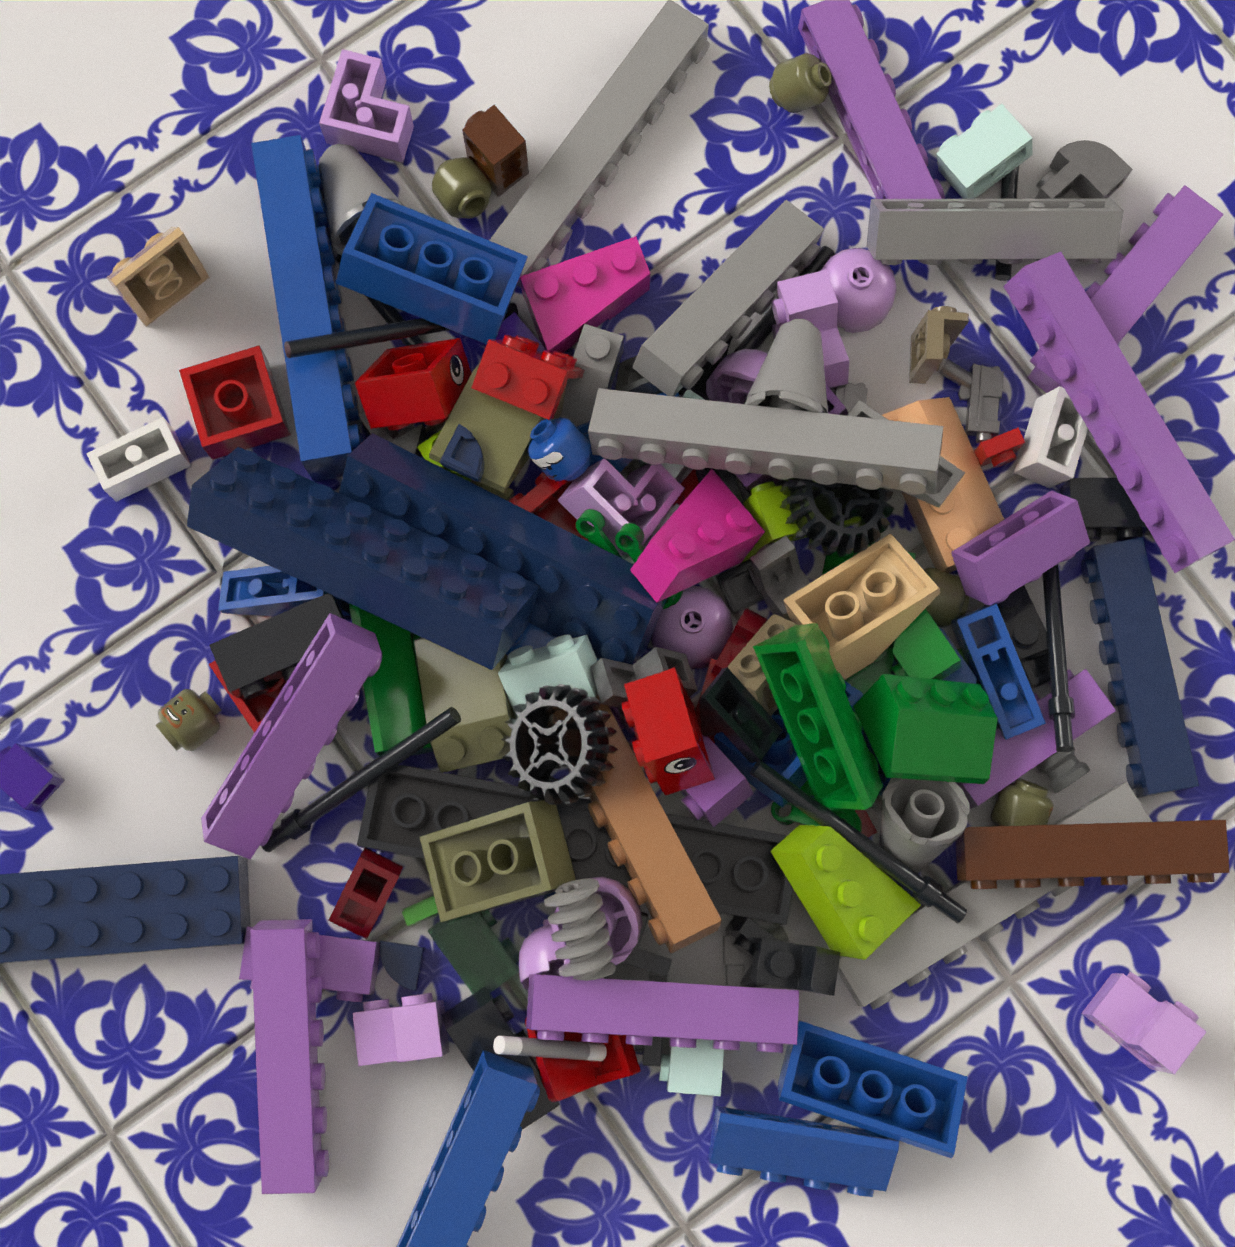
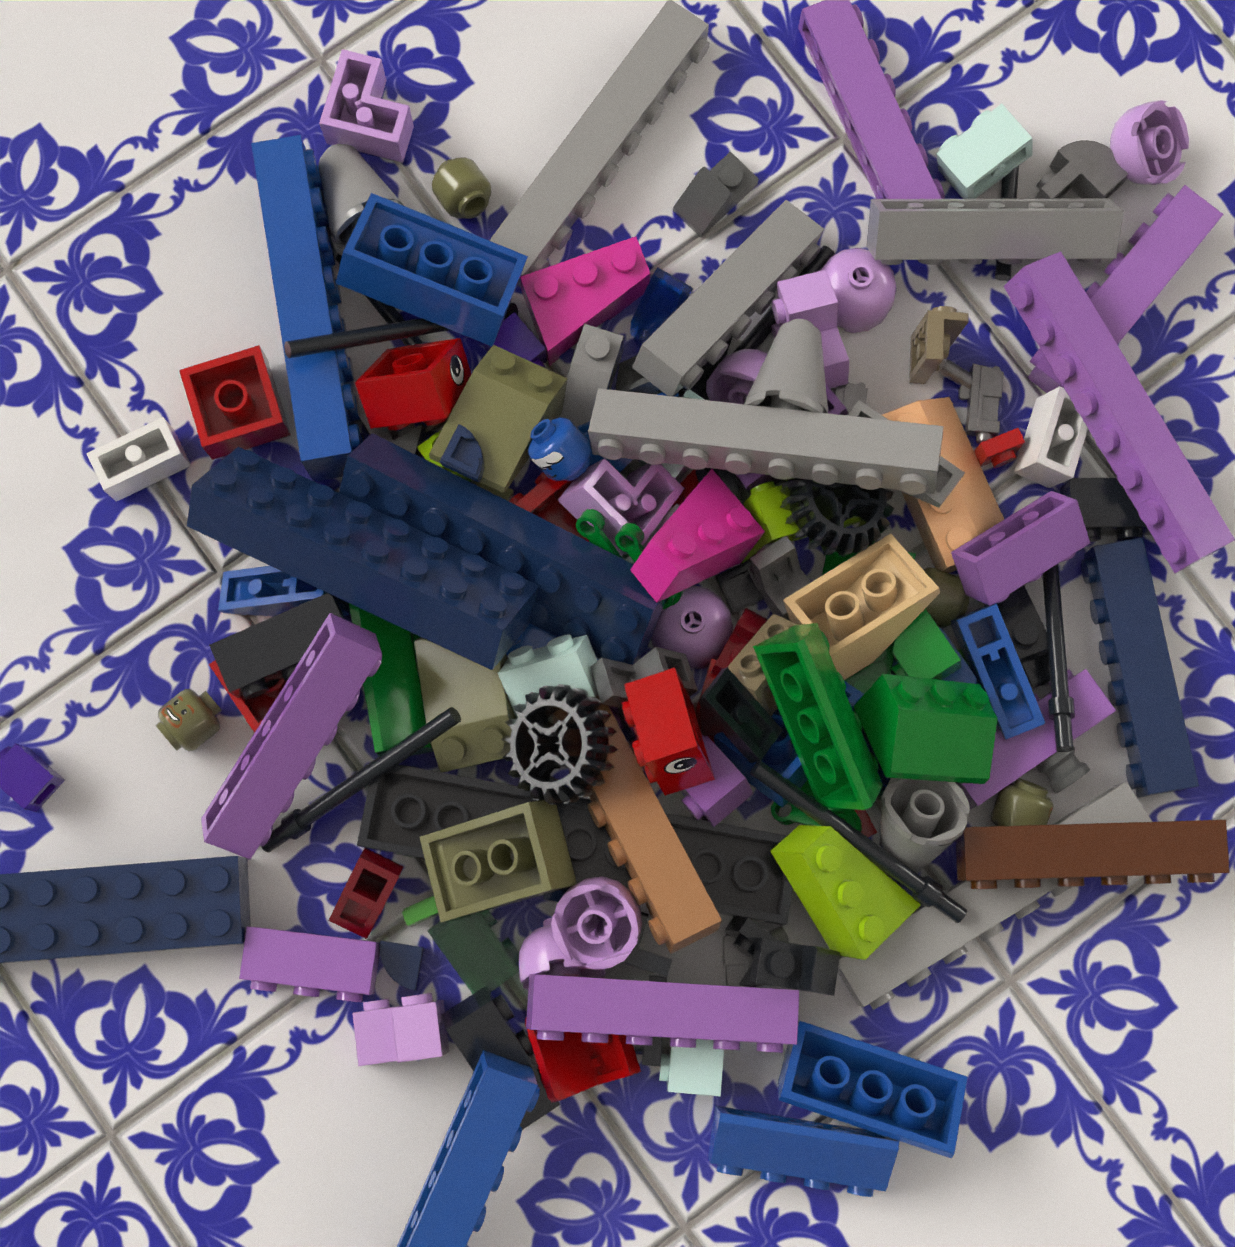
tan slope [106,227,210,327] -> none
medium lavender brick [250,919,329,1194] -> none
reddish brown brick [462,105,529,197] -> none
red bracket [471,335,585,420] -> none
light grey bar [493,1036,607,1061] -> none
light grey piece [544,878,616,981] -> none
olive head [769,53,832,113] -> none
lavender brick [1081,972,1206,1074] -> none
none -> clear blue slope [630,267,693,347]
none -> dark grey slope [673,151,759,238]
none -> lavender cylinder [1110,100,1189,185]

